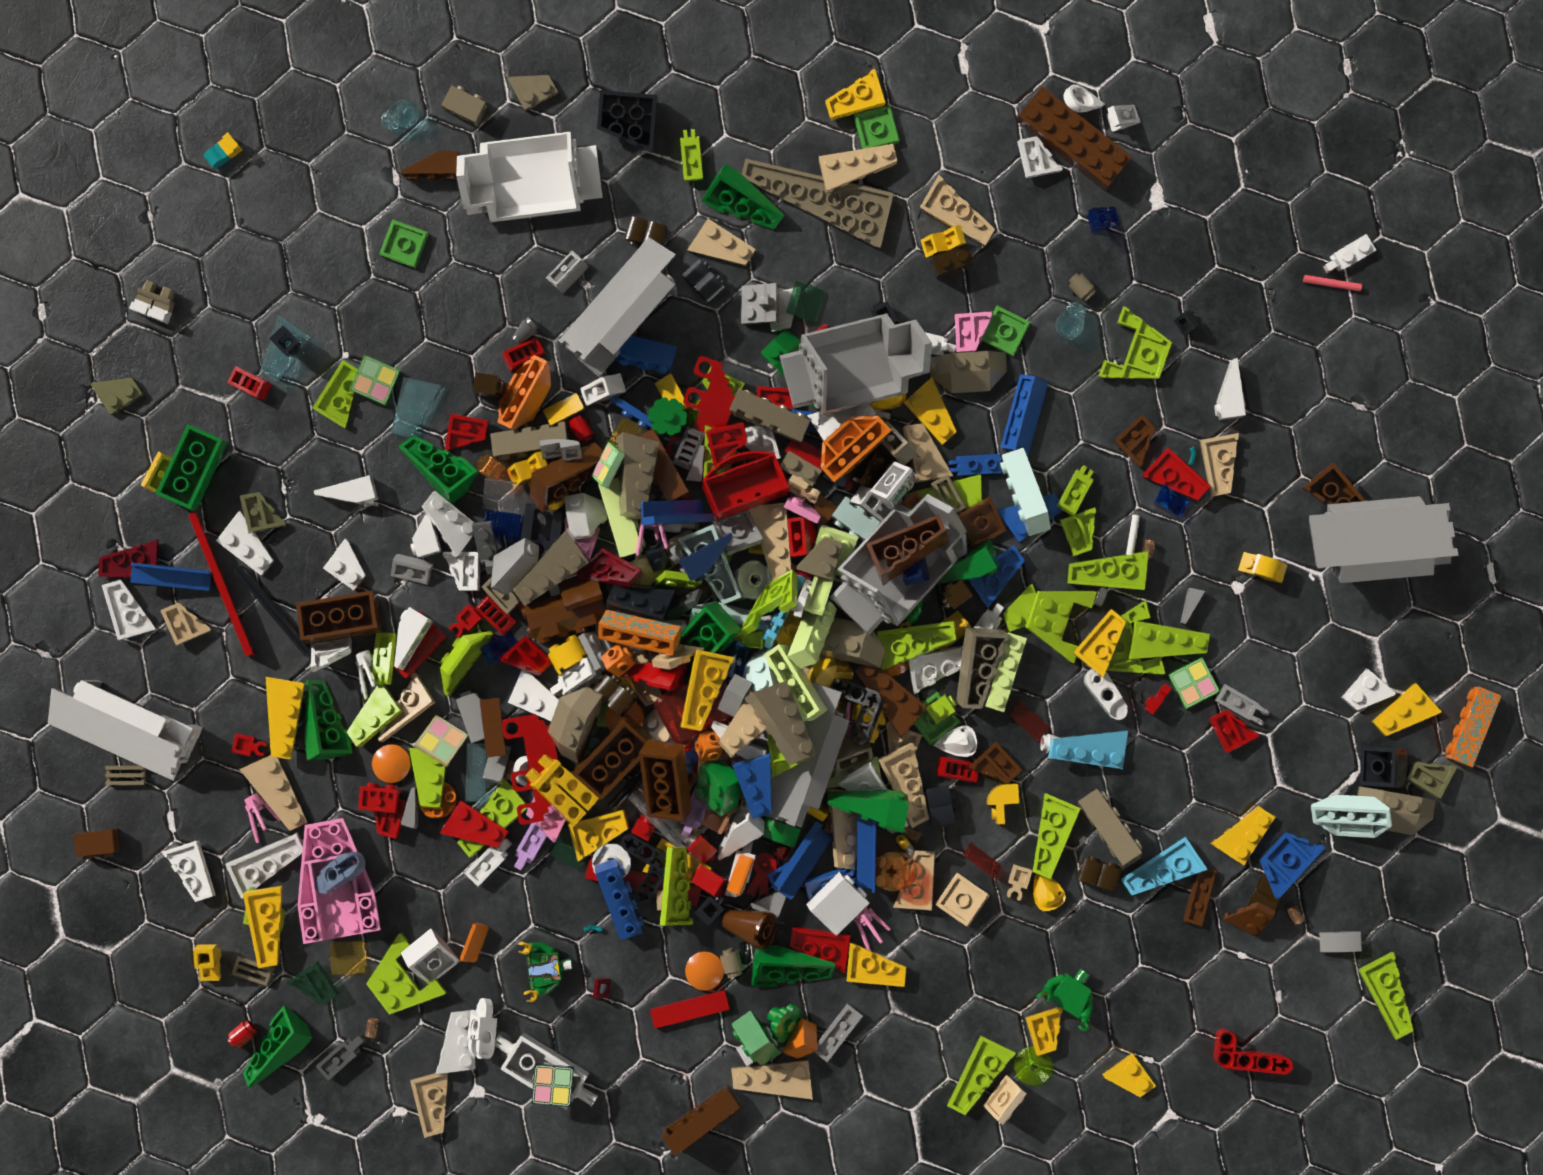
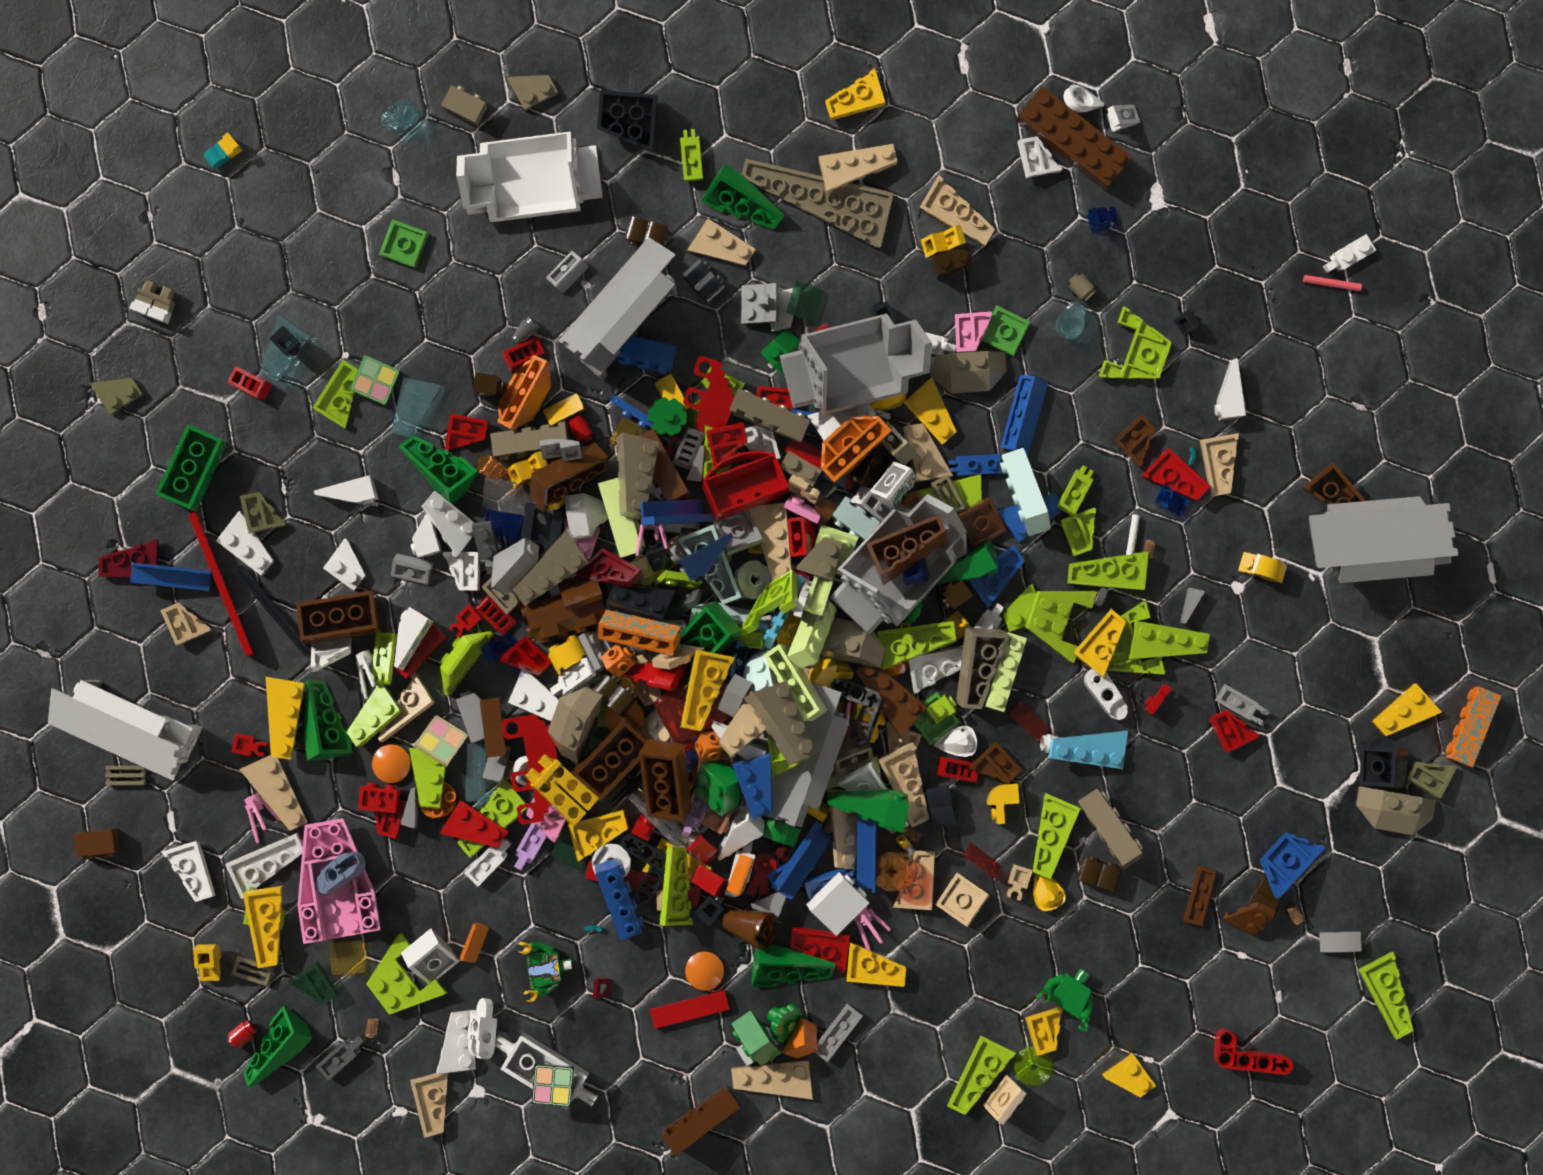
white wing [102,580,157,641] -> none
yellow slope [141,452,172,493] -> none
reddish brown slope [401,151,461,181] -> none
white slope [580,374,626,406] -> none
tile [591,441,625,488] -> none
dark tan brick [720,948,743,978] -> none
bright green tile [853,105,900,149] -> none
medium azure wing [1120,837,1207,896] -> none
tile [1167,657,1220,709] -> none
yellow wing [1210,806,1275,865] -> none
light aqua wedge [1311,795,1392,838] -> none
white wing [1341,669,1396,710] -> none

